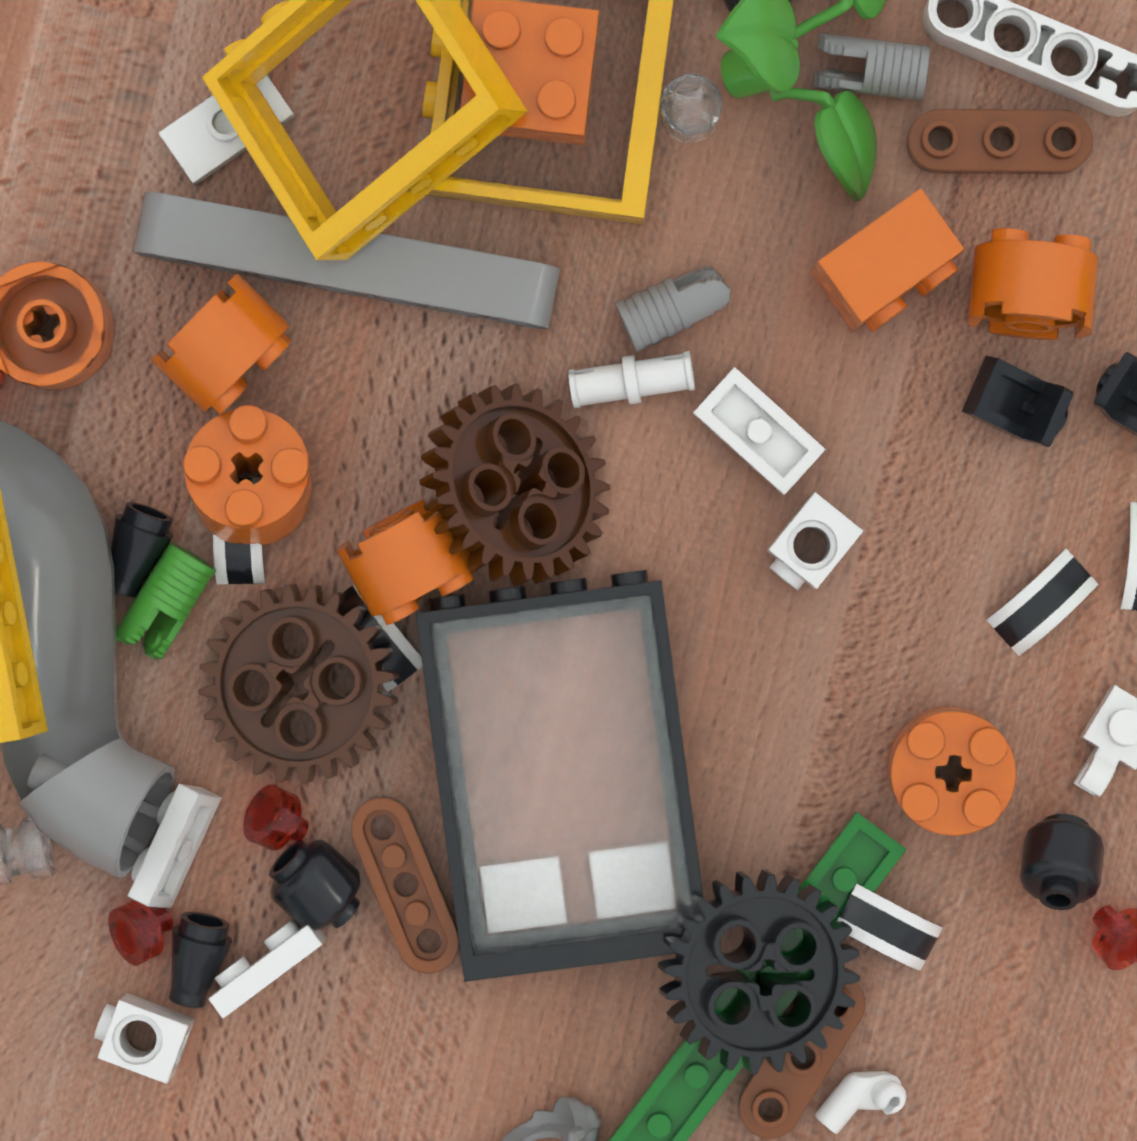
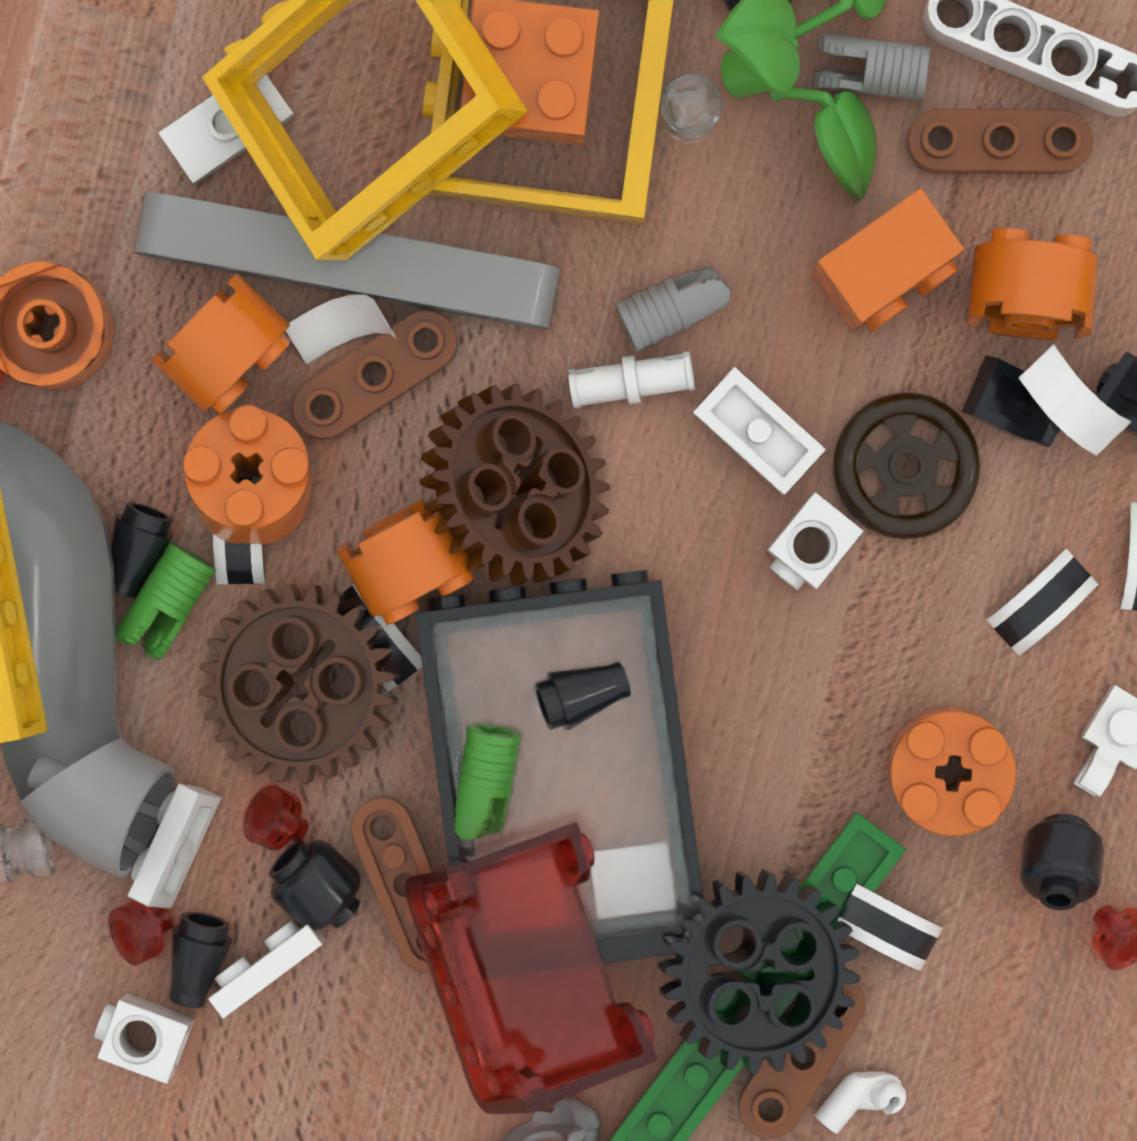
none -> white sticker [286,294,396,365]
none -> dark orange plate [293,310,458,439]
none -> clear red windscreen [405,821,658,1114]
none -> bright green hinge [453,723,522,842]
none -> black cone [534,661,631,731]
none -> dark brown plate [833,393,980,539]
none -> white sticker [1019,344,1131,456]

